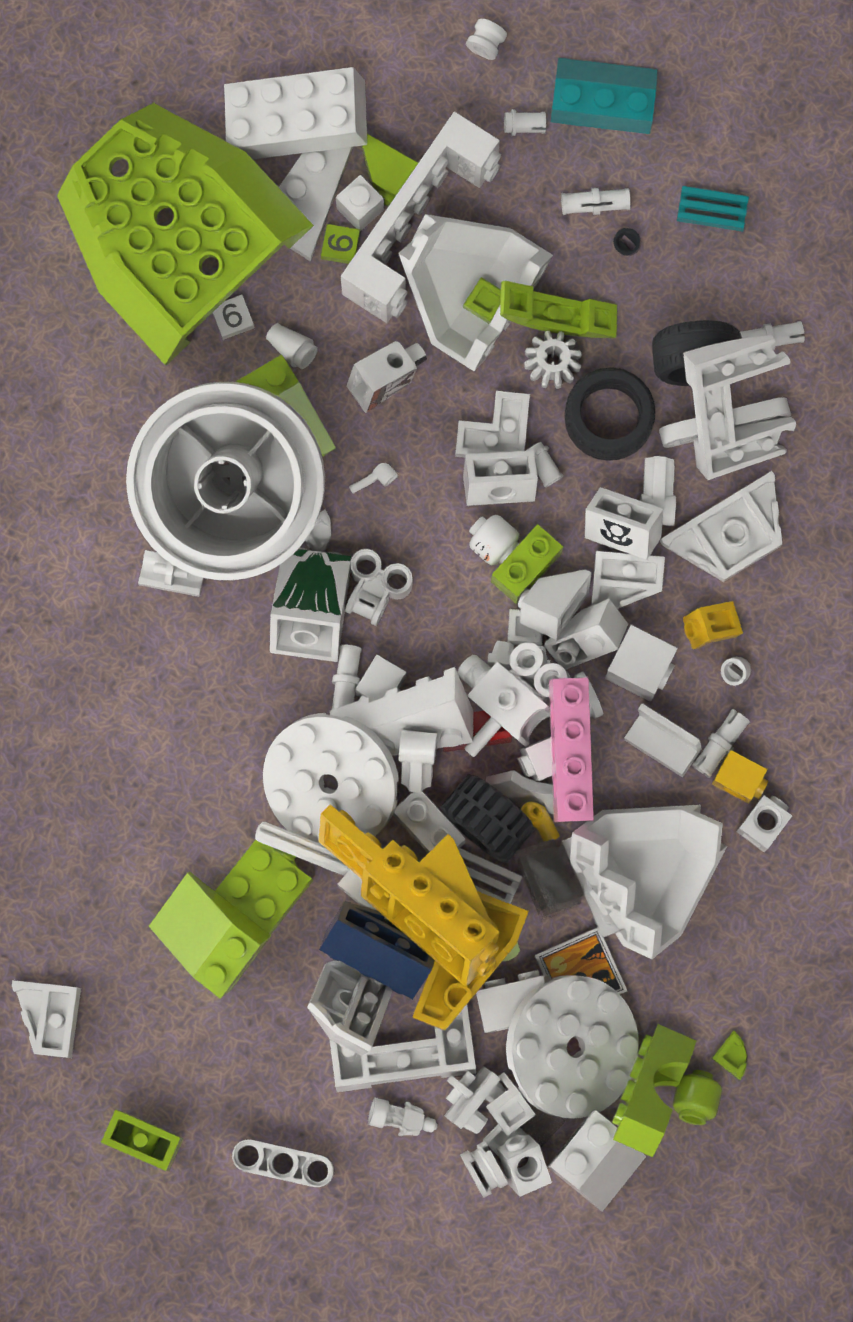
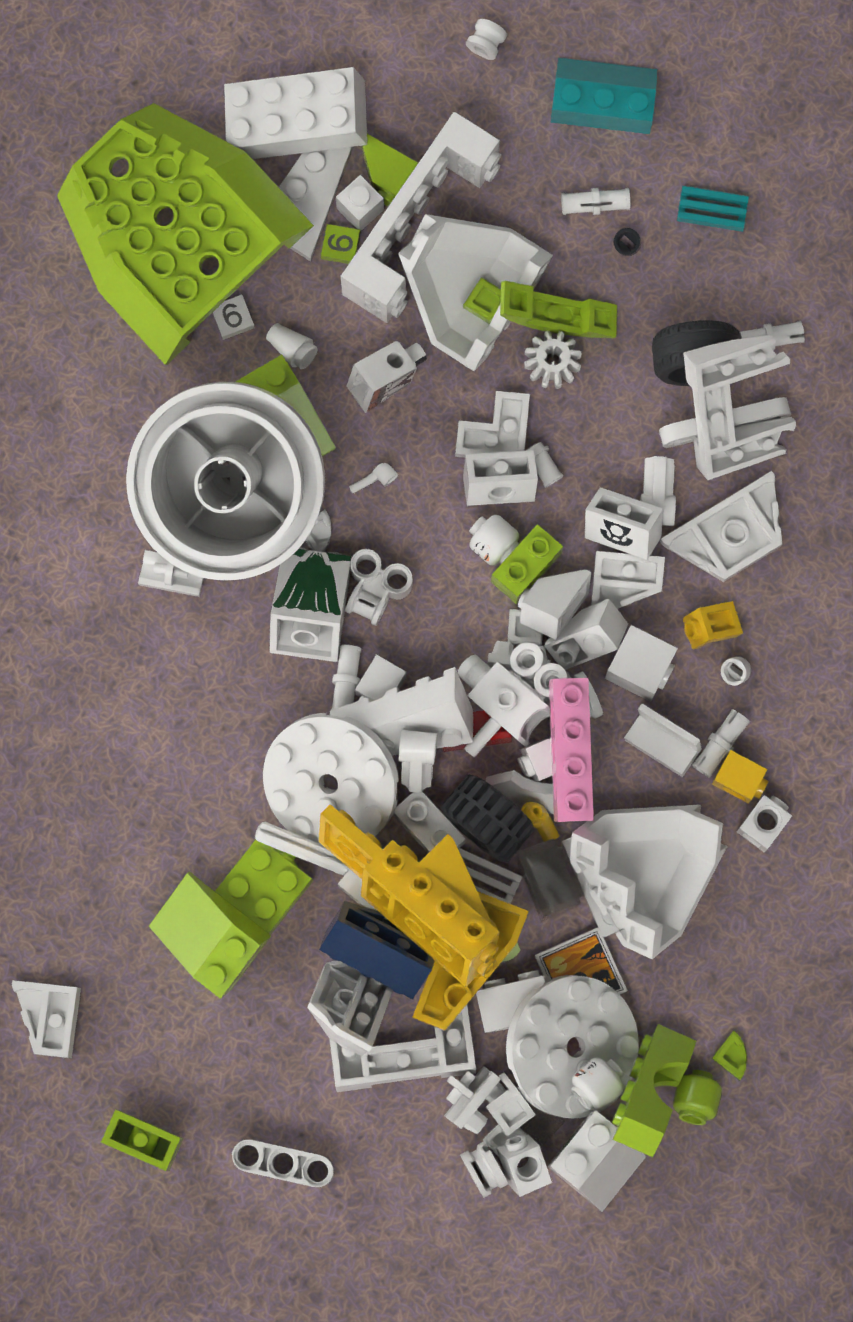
white piece [368,1098,438,1136] -> none
white pin [504,109,546,136] -> none
black tyre [564,367,656,461] -> none
none -> white head [571,1058,625,1111]

